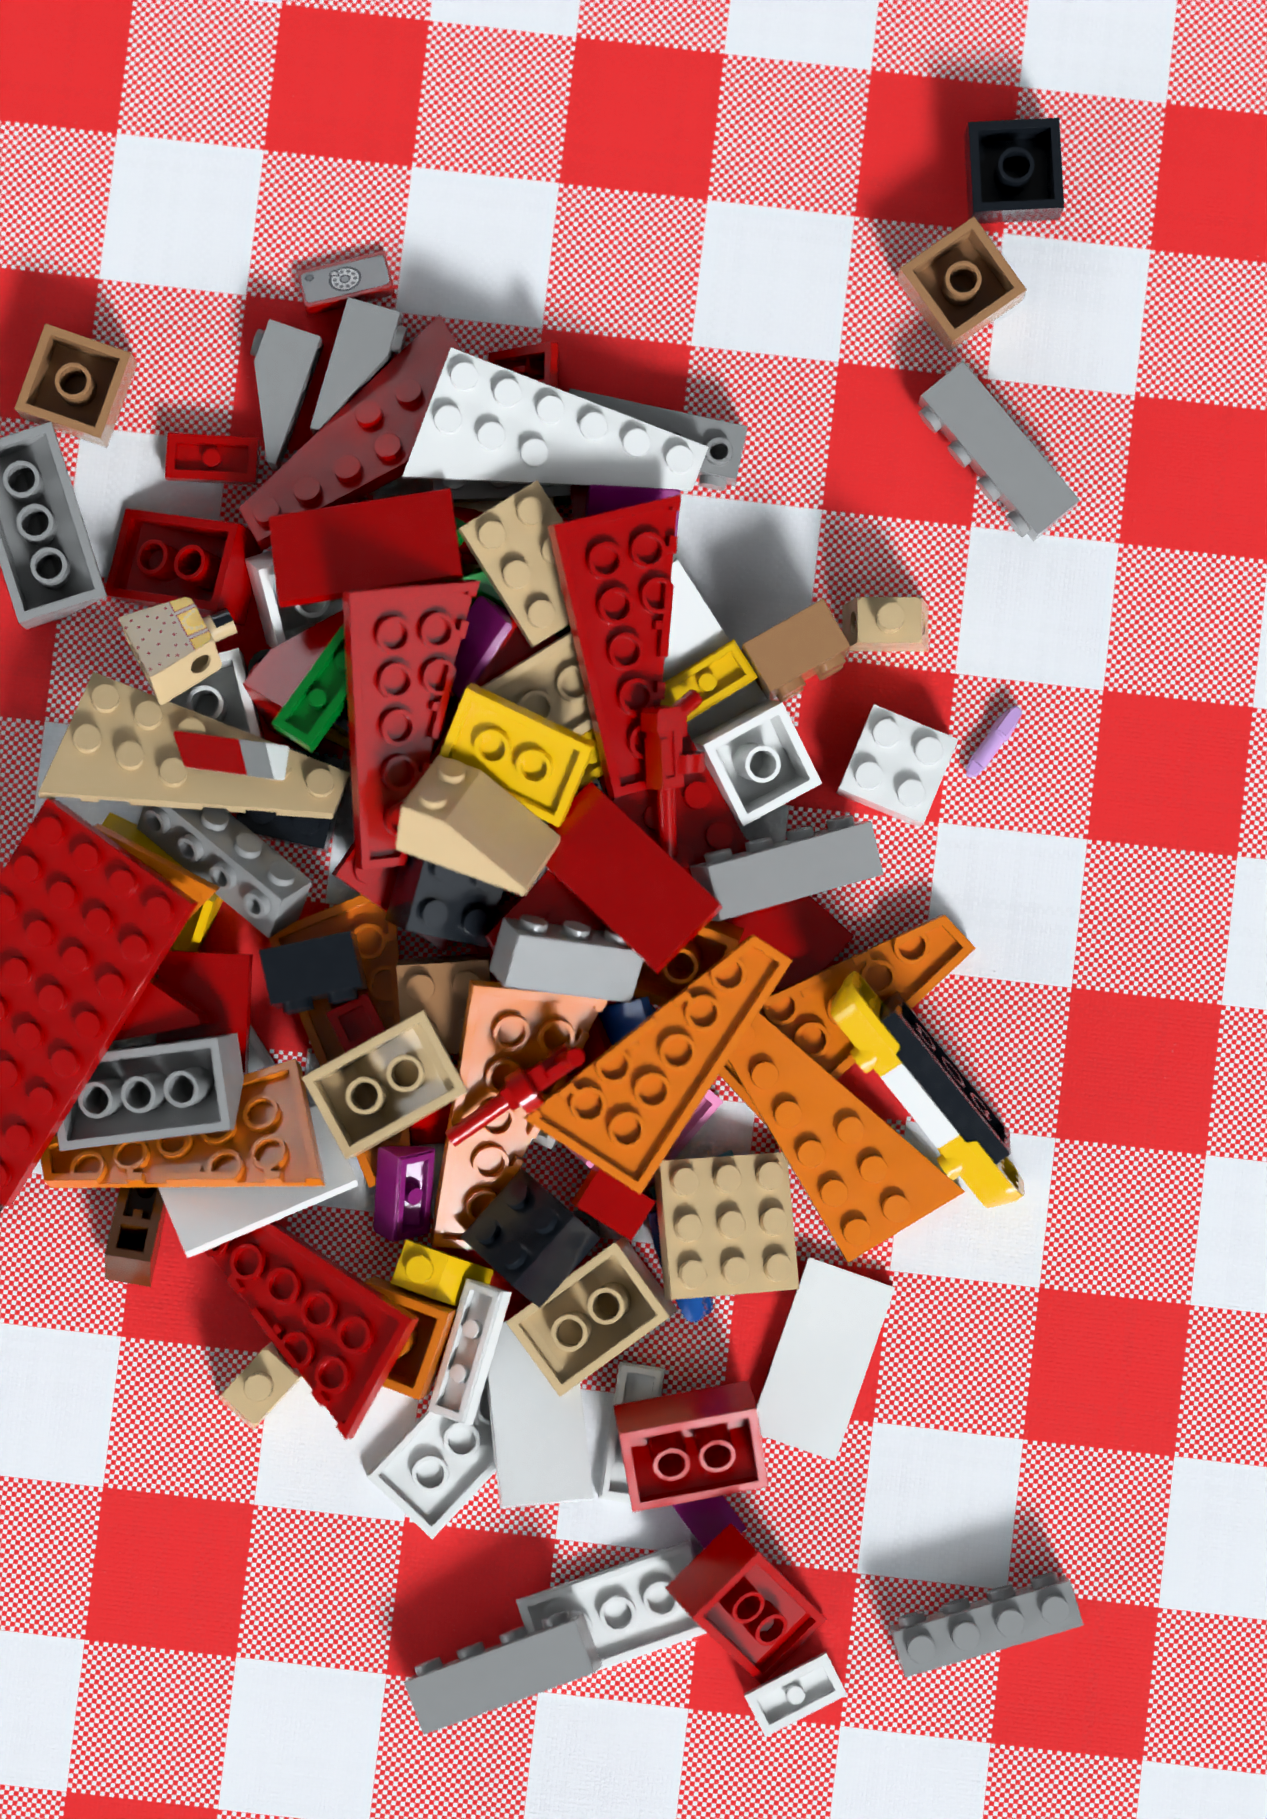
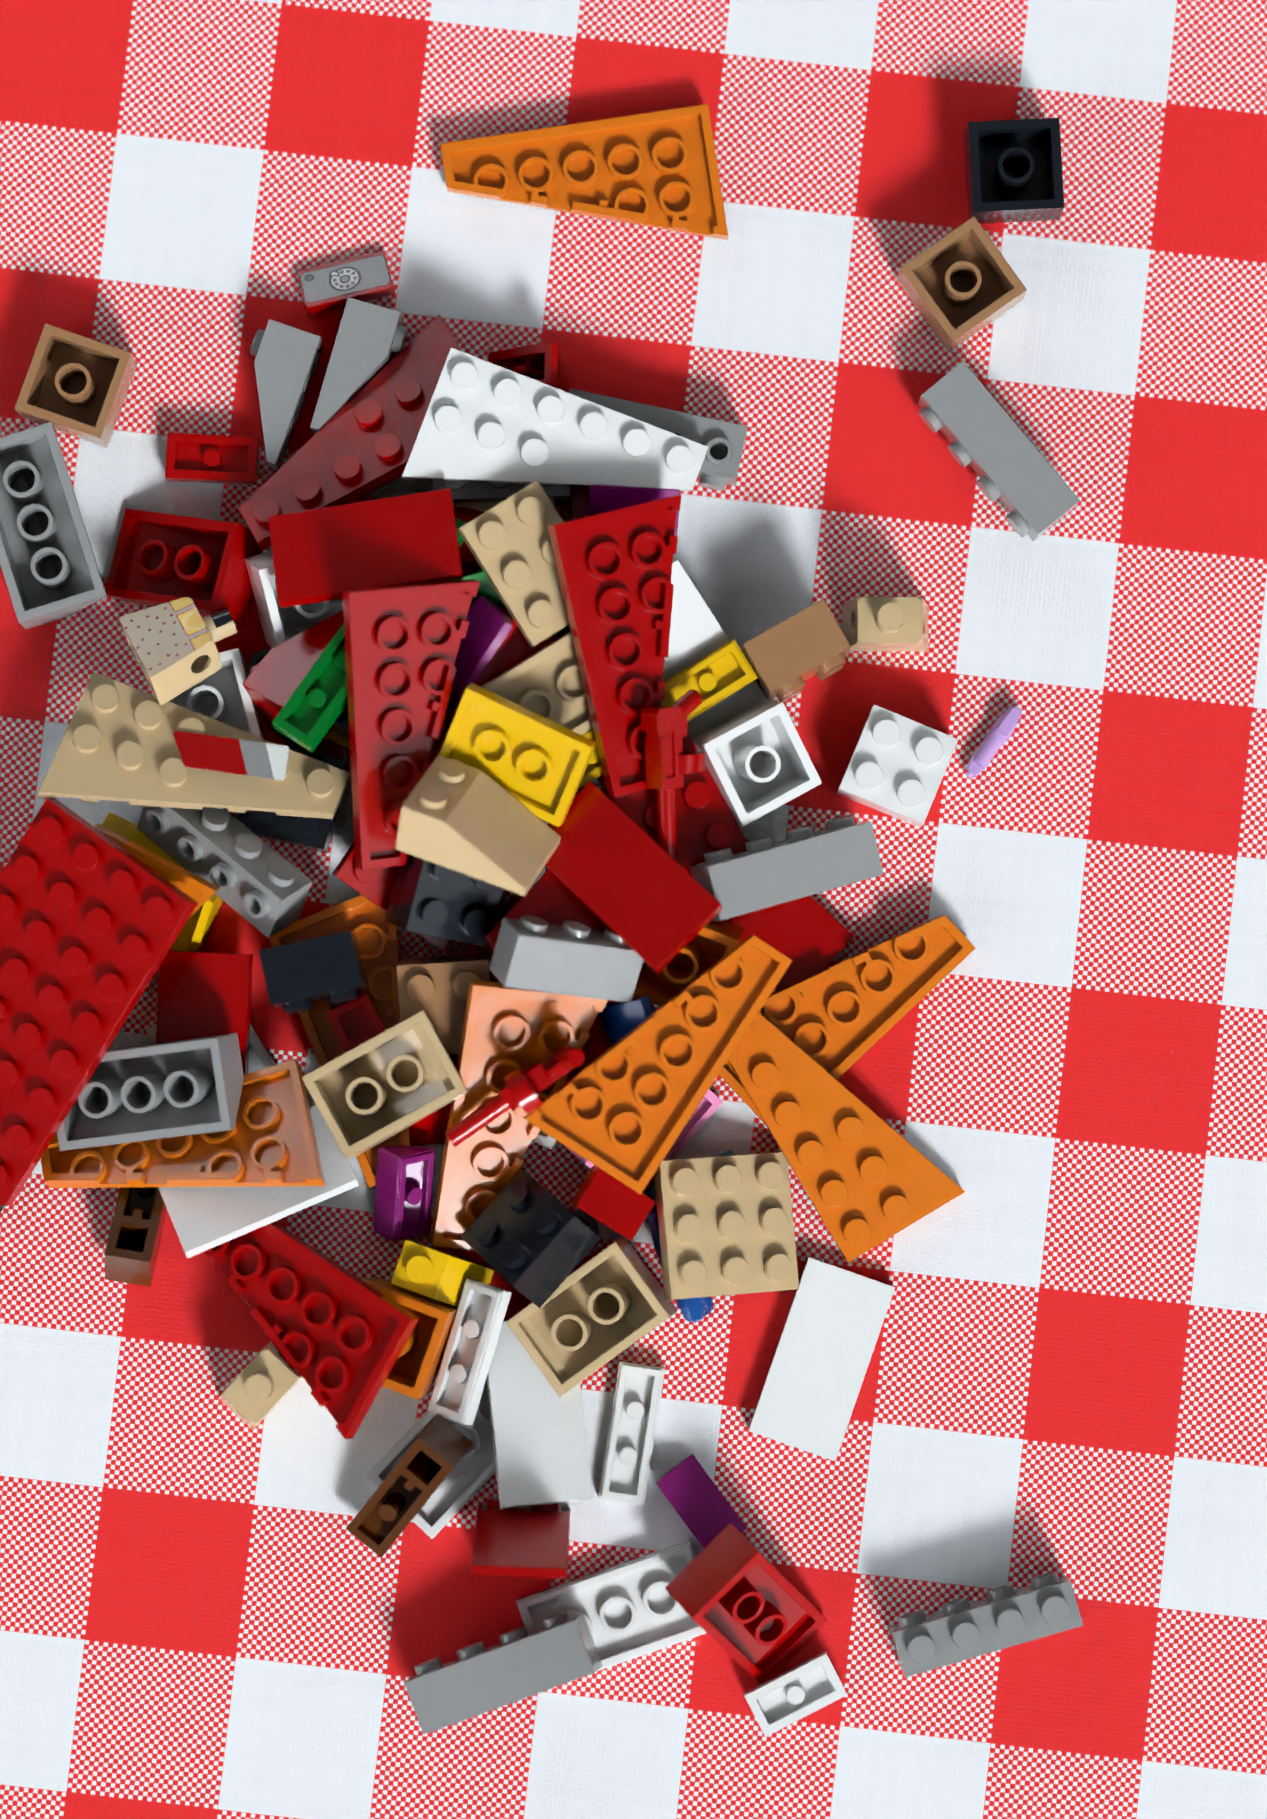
red slope [113,977,210,1041] -> none
red slope [613,1380,769,1512] -> none
piece [830,971,1024,1208] -> none
none -> reddish brown slope [346,1414,473,1558]
none -> orange wing [440,104,728,240]
none -> red slope [472,1498,570,1578]

